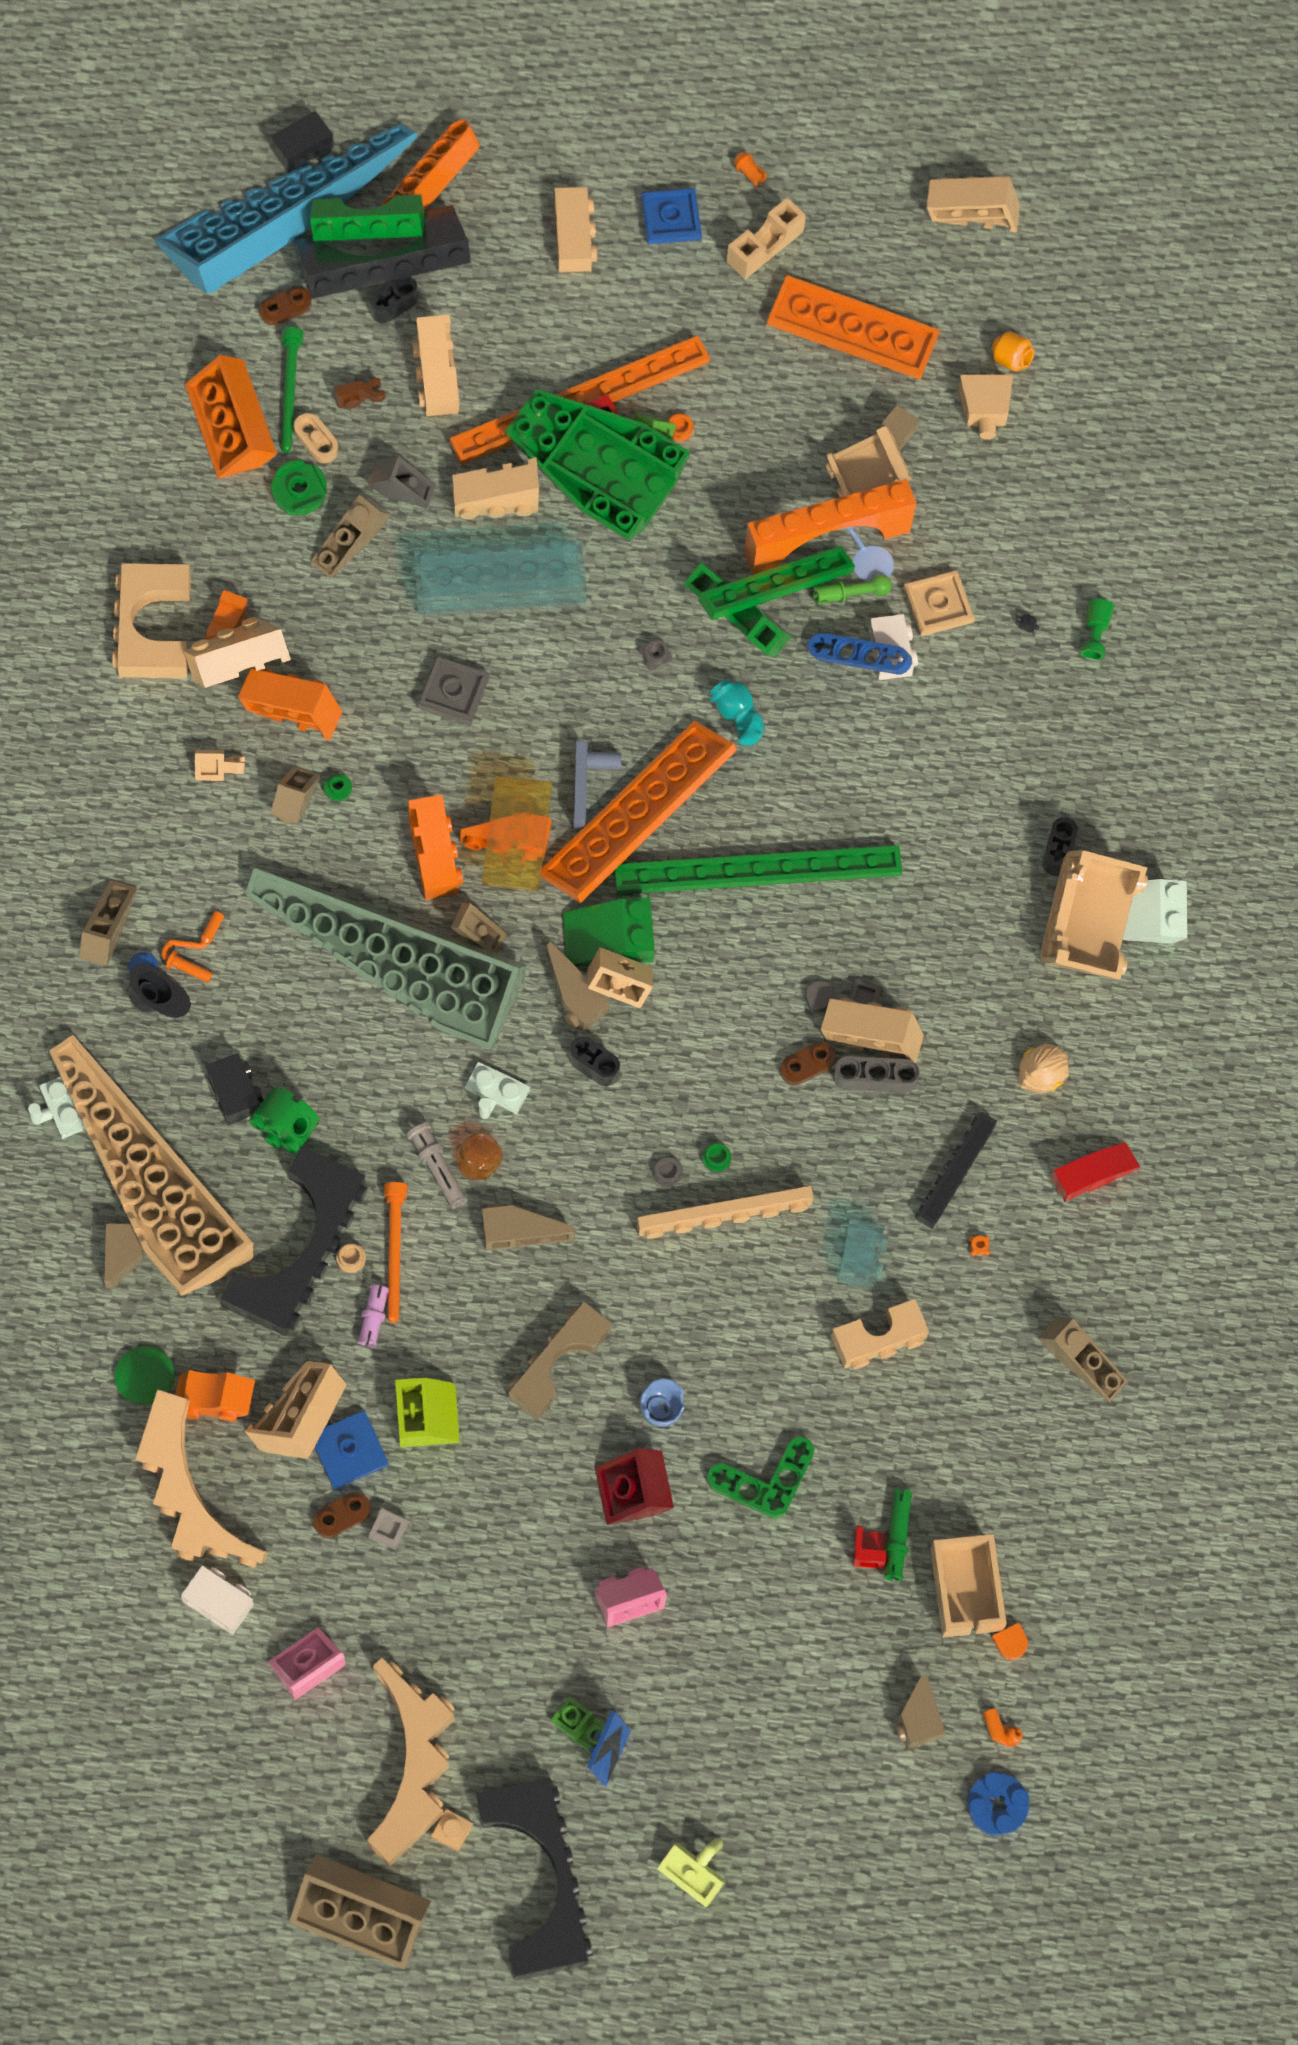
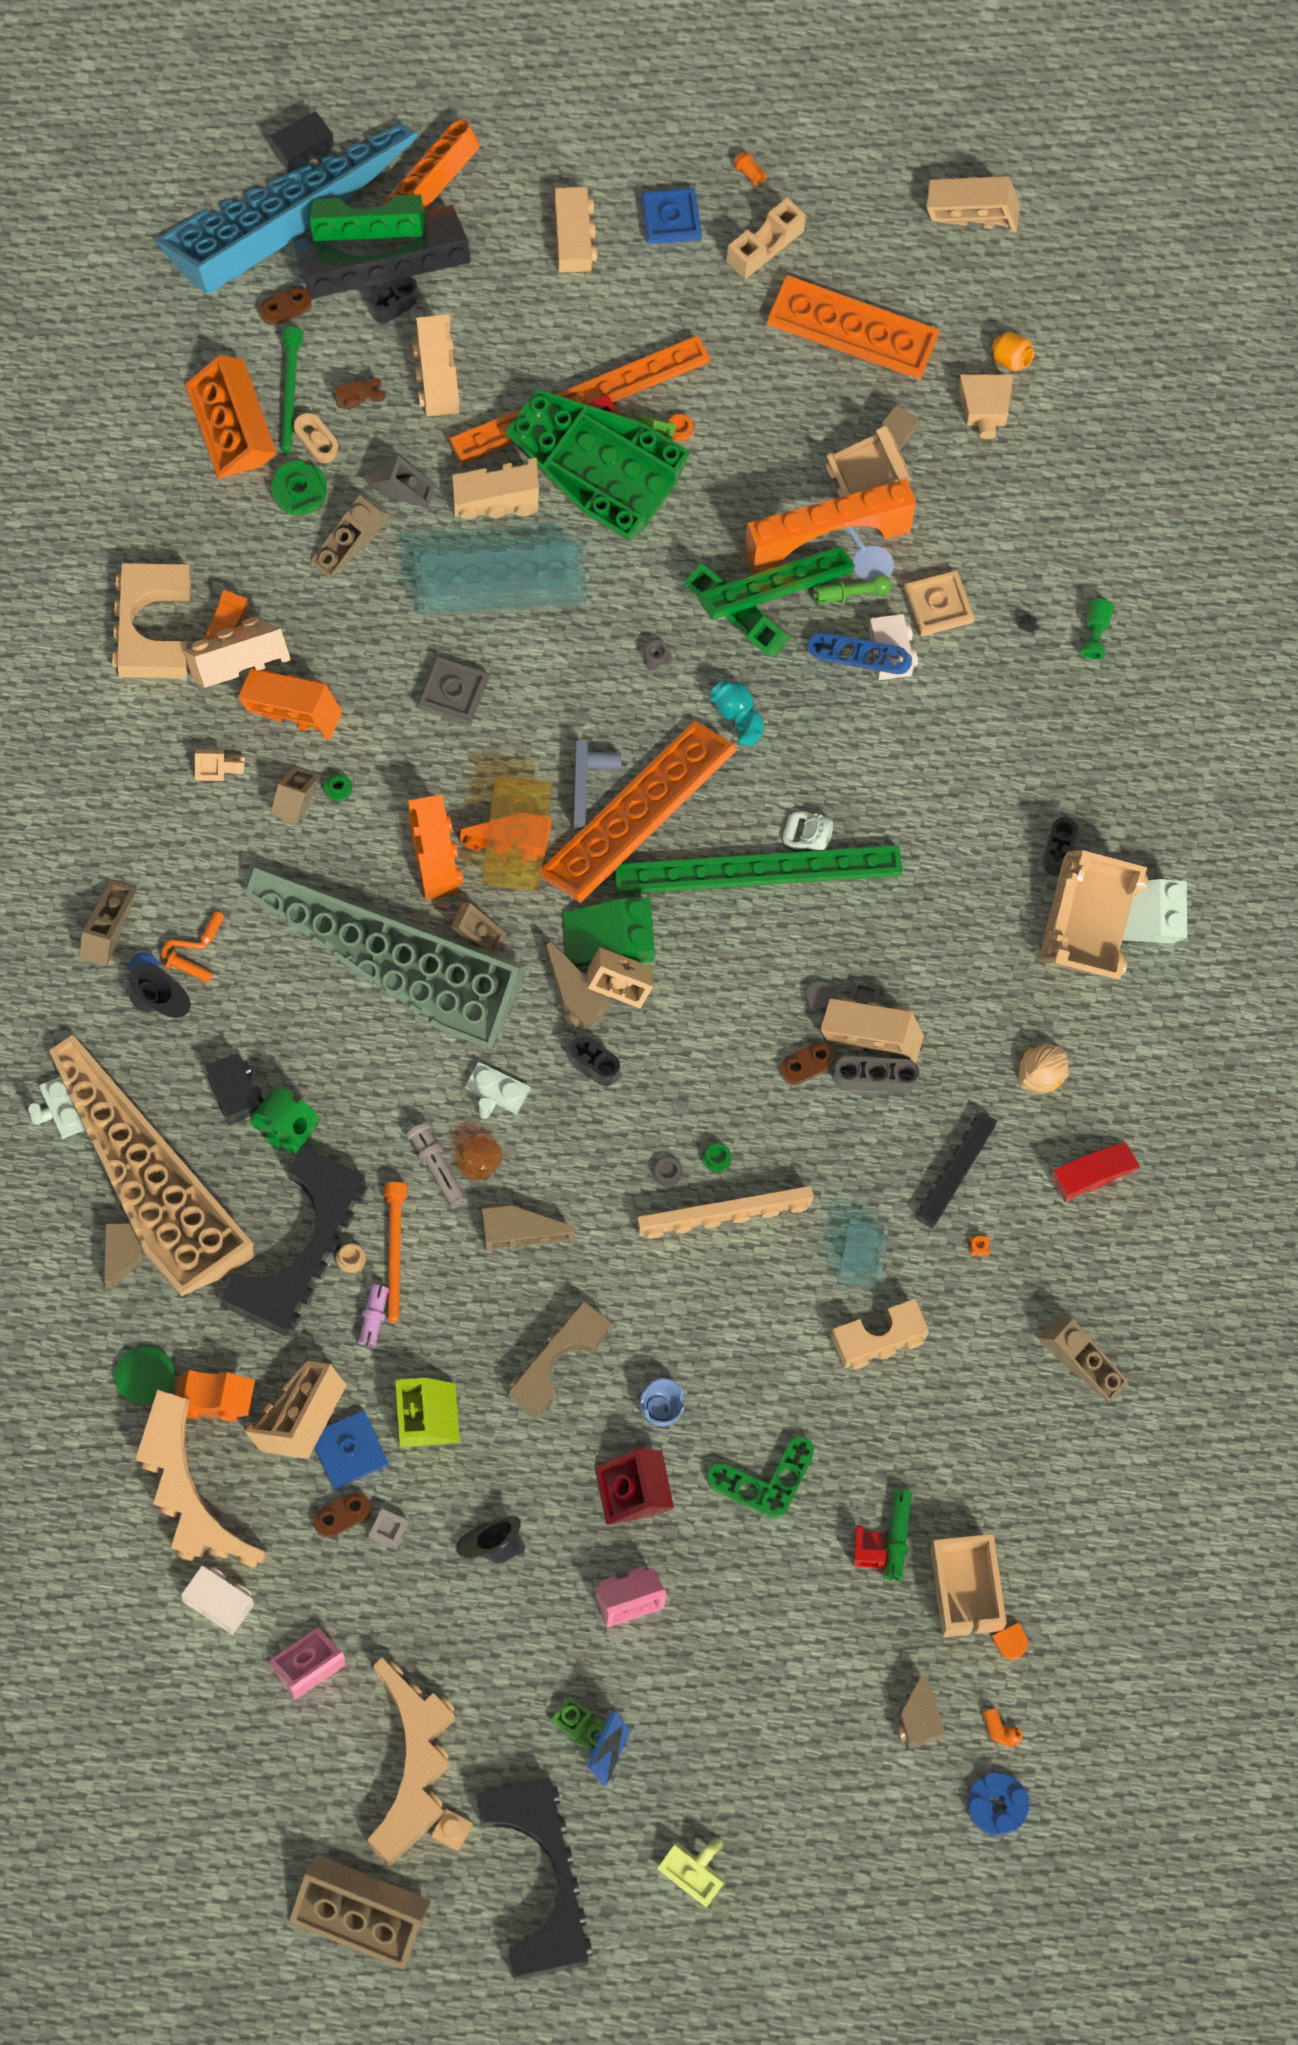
none -> black piece [456,1516,525,1564]
none -> light aqua piece [782,811,833,851]

